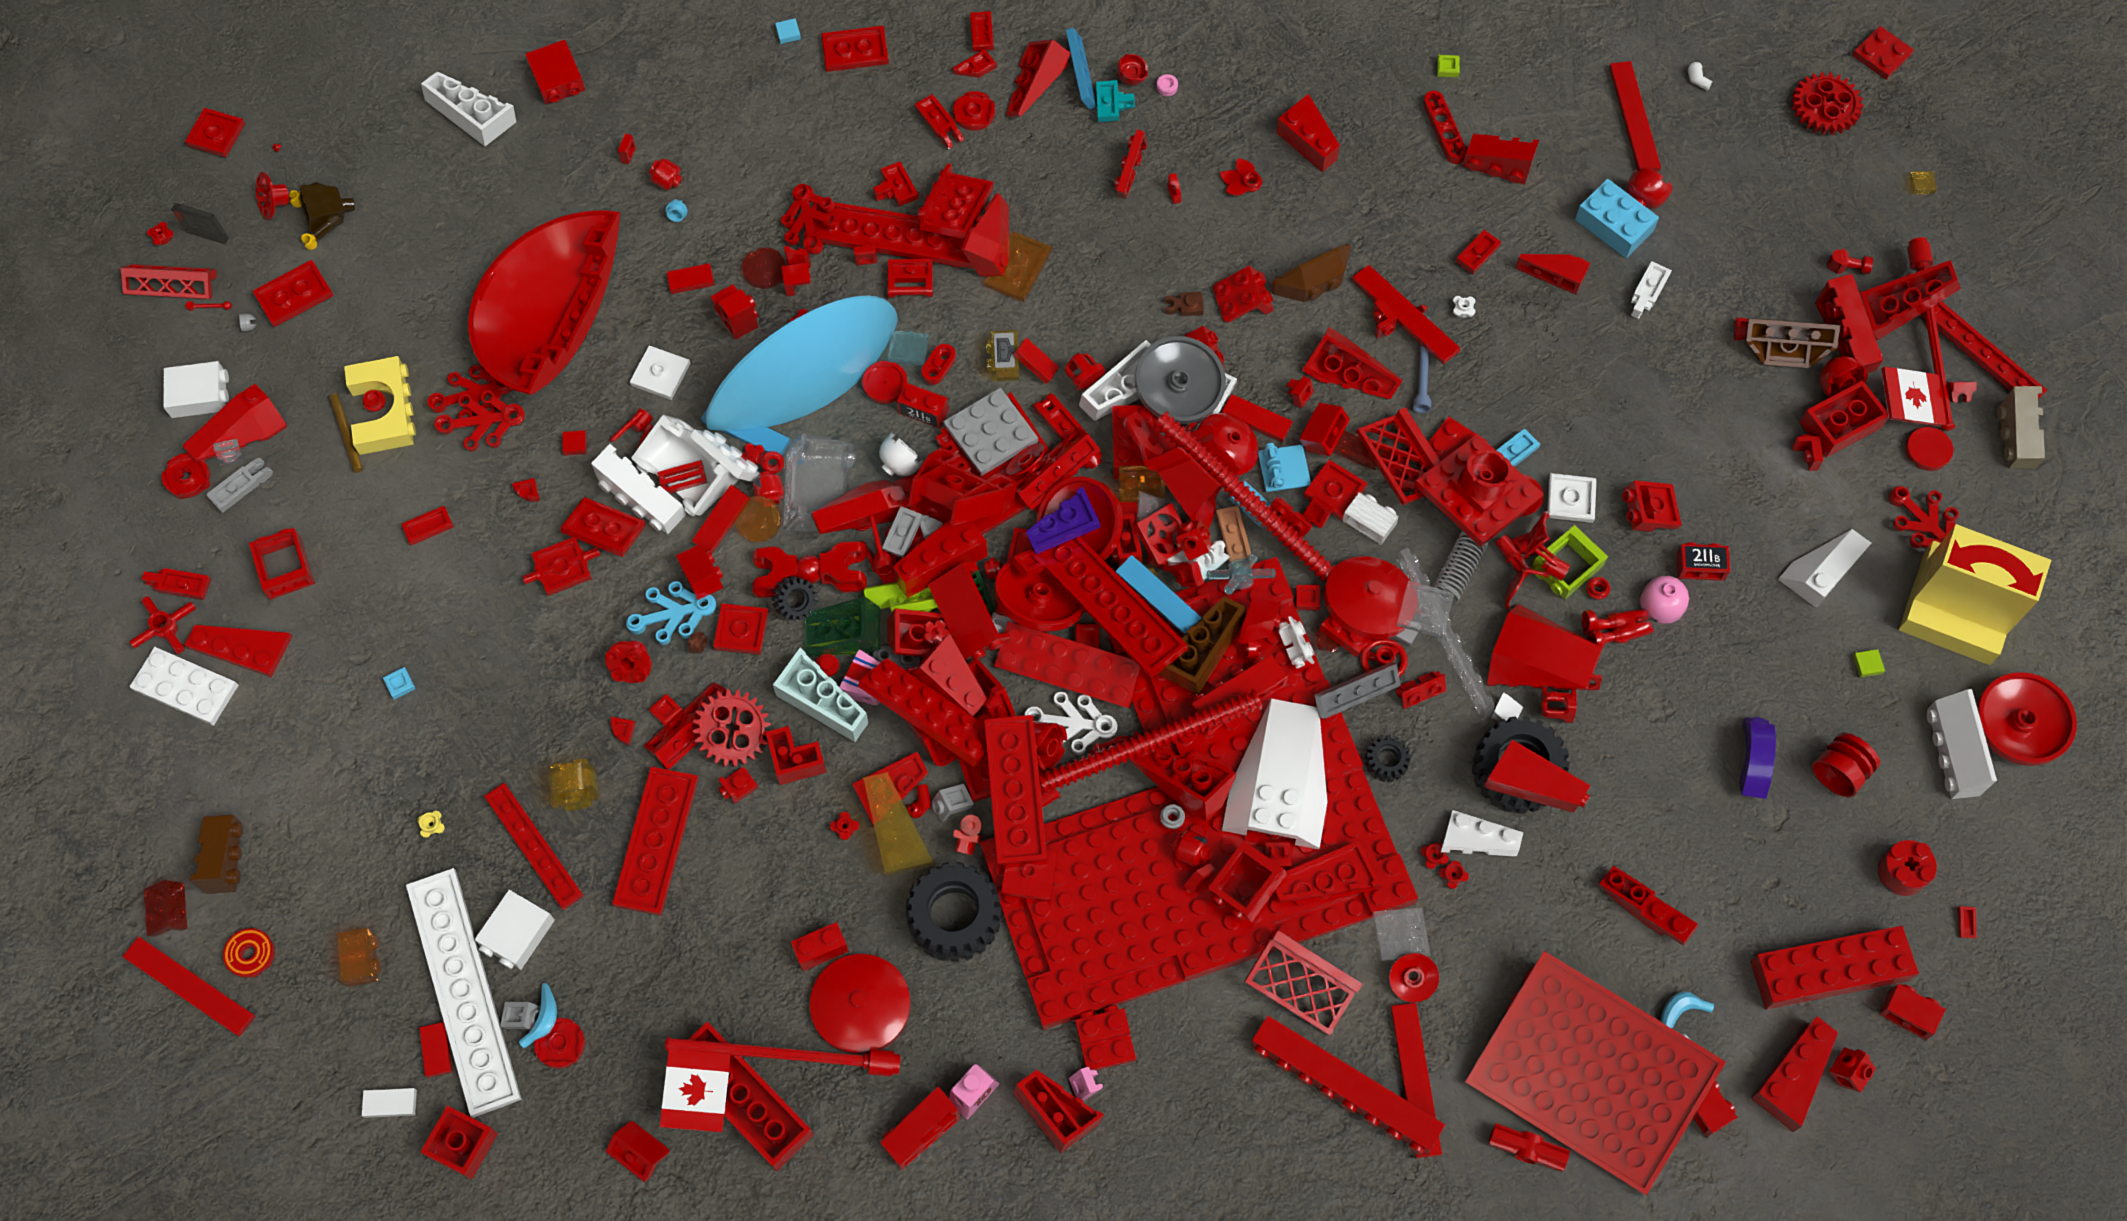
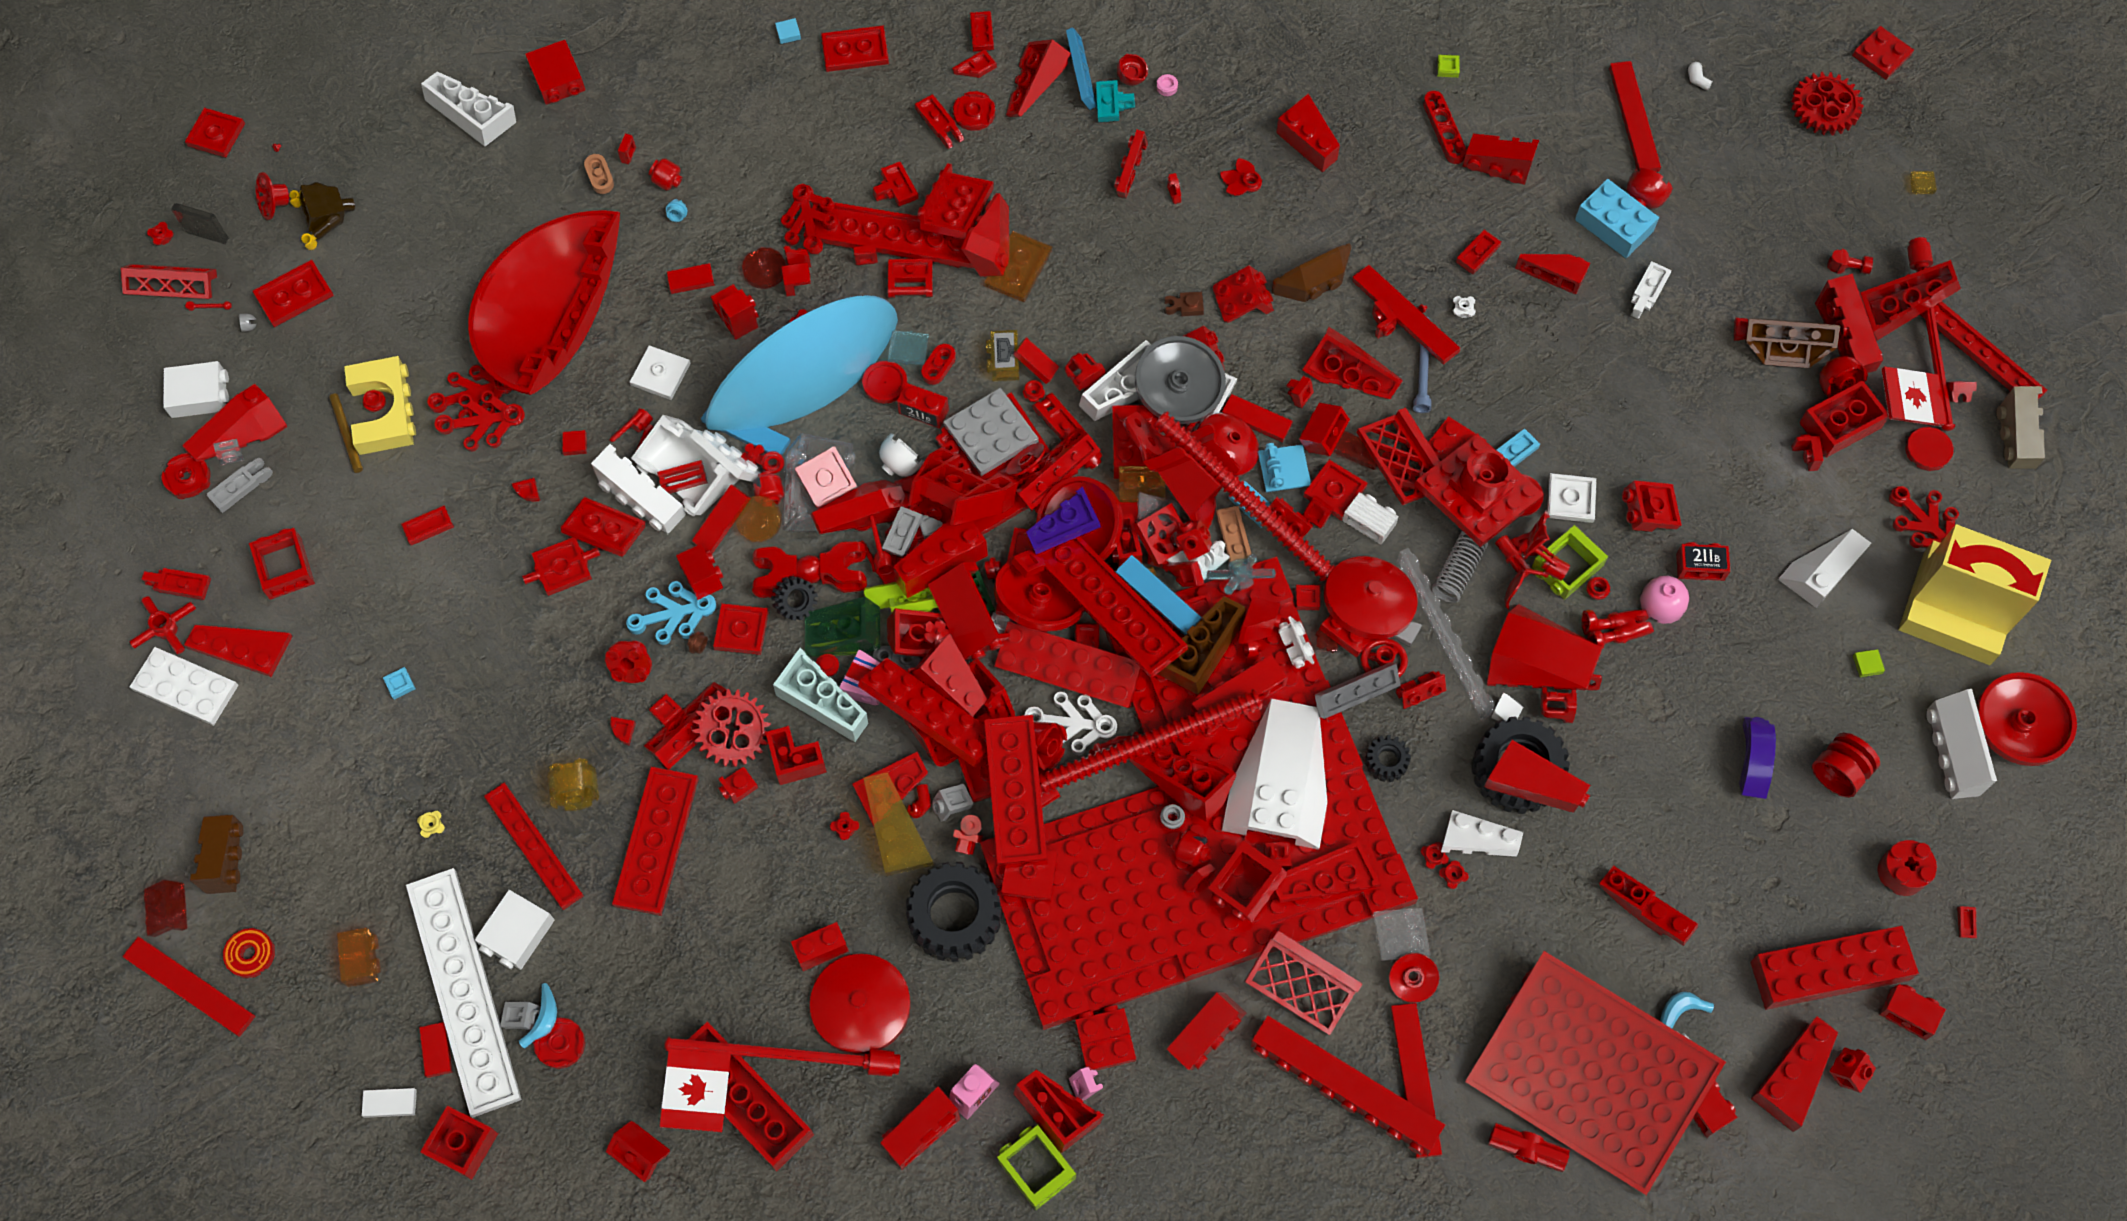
clear plate [1396,581,1454,638] -> none
none -> nougat plate [584,154,614,194]
none -> plate [794,446,857,509]
none -> lime window [997,1125,1076,1210]
none -> red plate [1023,380,1045,402]
none -> red wedge [1167,992,1247,1070]

